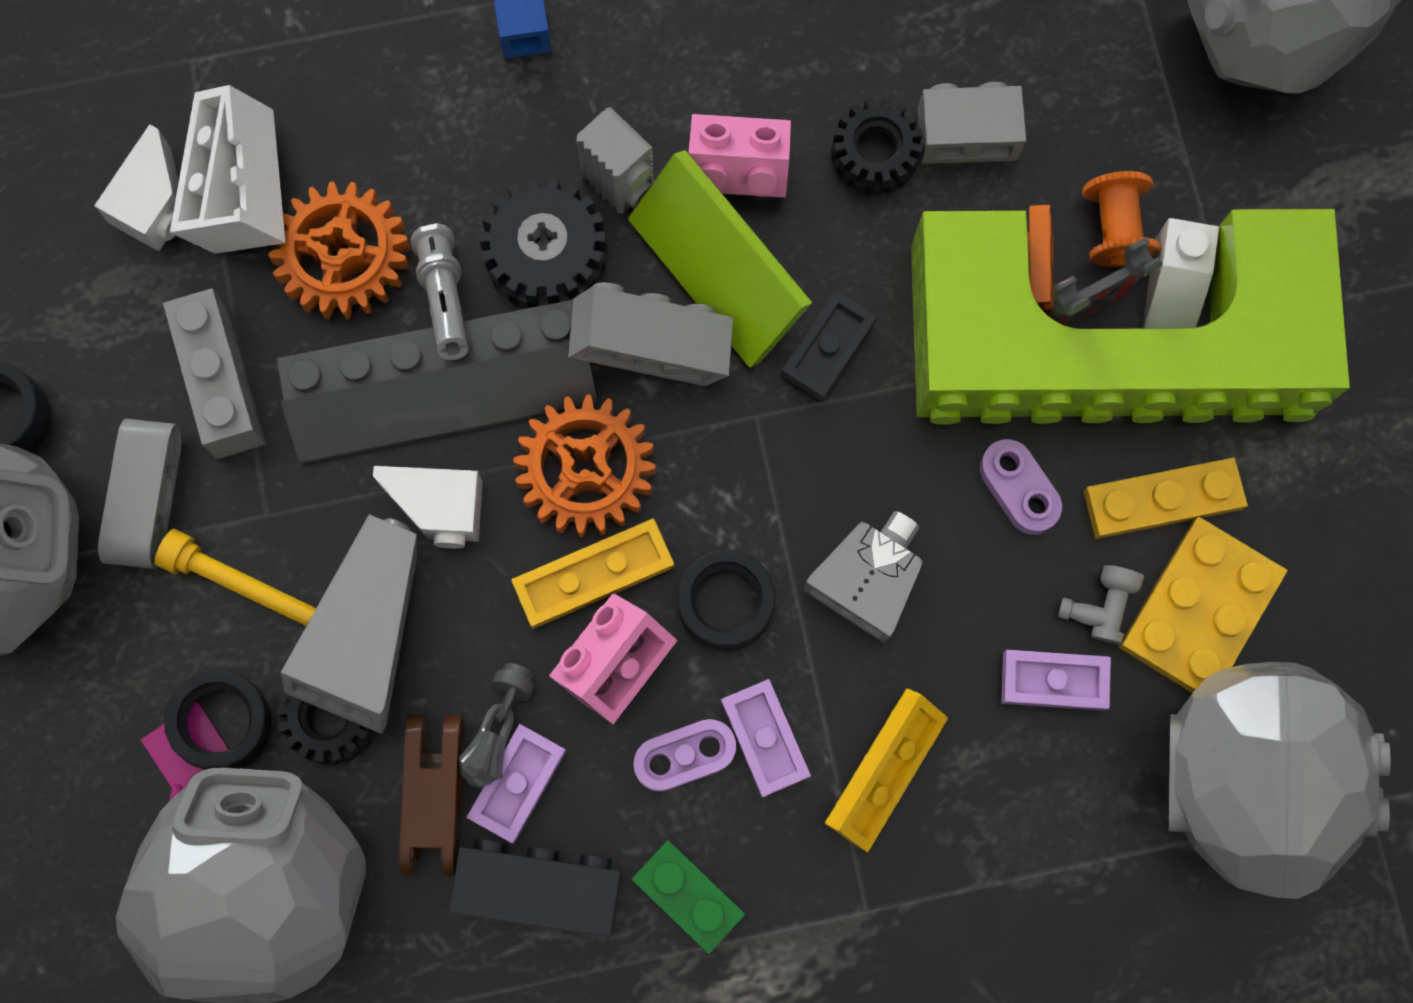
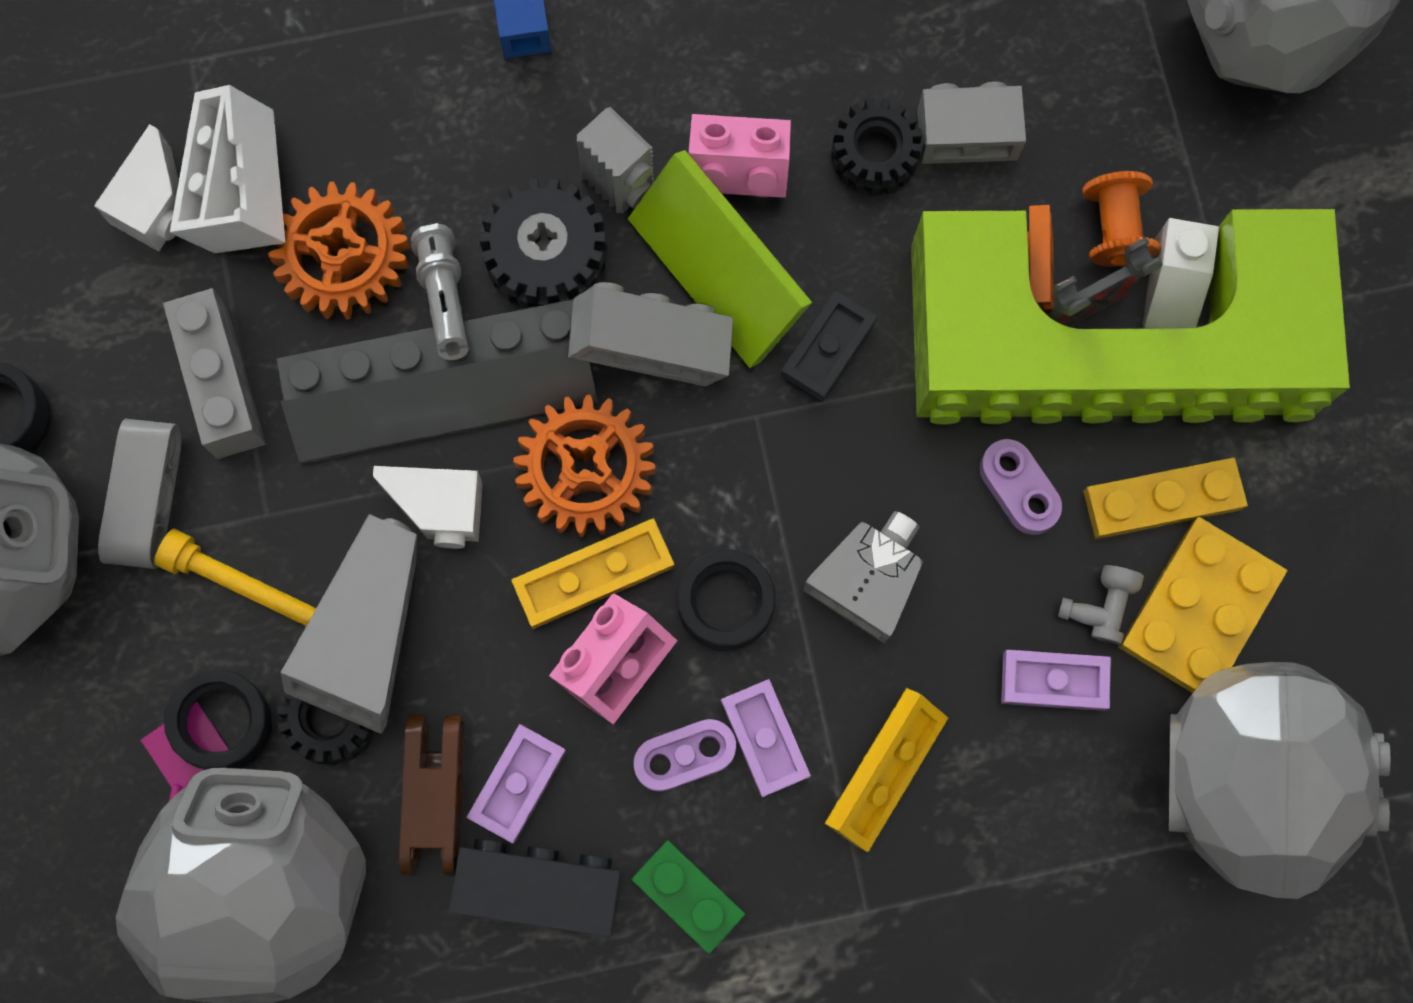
dark grey piece [458,663,535,788] -> none

